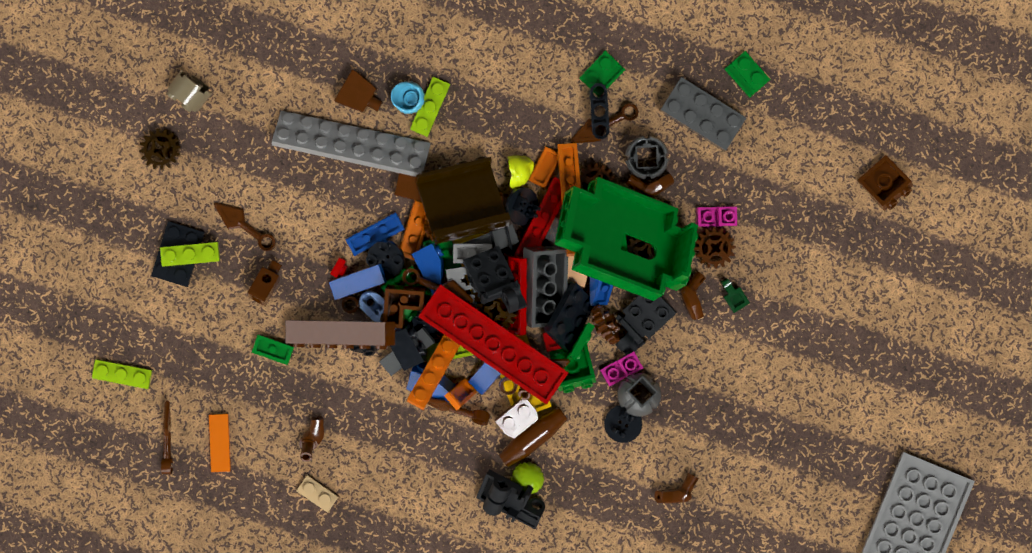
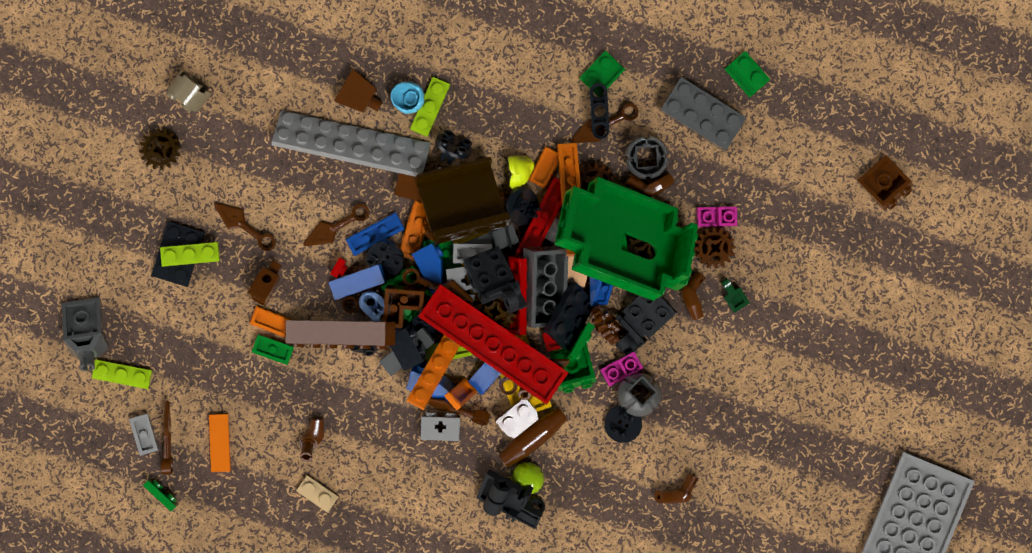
none -> dark grey plate [62,297,109,371]
none -> light grey plate [129,413,159,456]
none -> green plate [143,479,179,512]
none -> orange tile [250,306,292,338]
none -> reddish brown piece [303,204,370,246]
none -> light grey brick [421,412,461,441]
none -> black plate [435,130,472,165]

